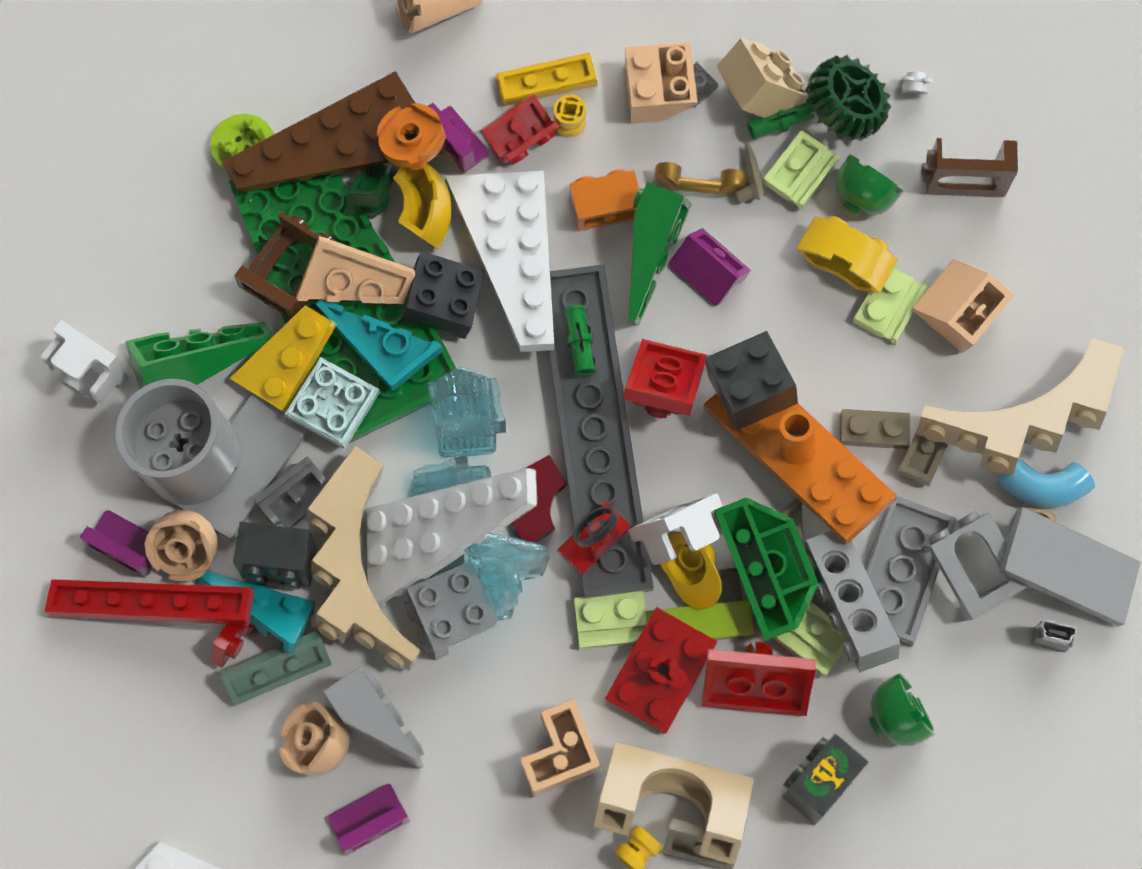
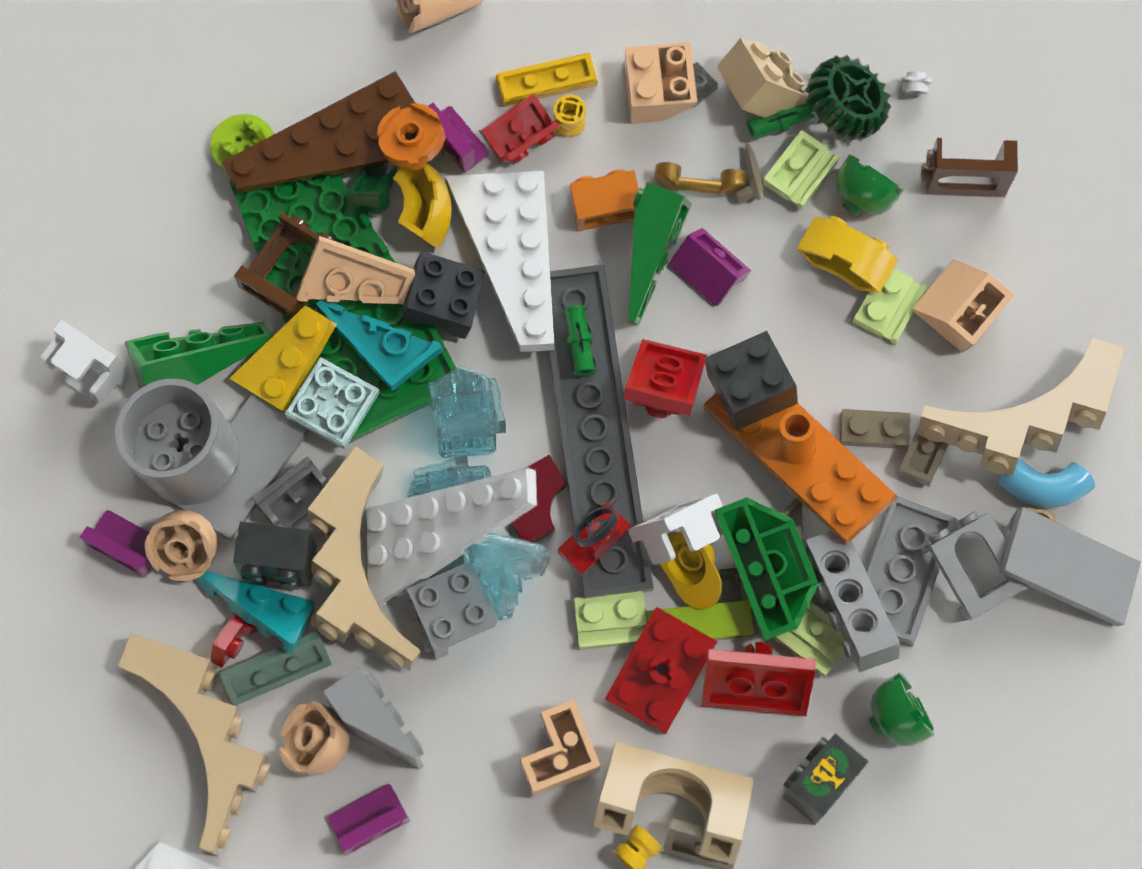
red plate [44,579,254,625] -> none
piece [1031,620,1077,652] -> none
none -> tan arch [118,633,271,856]

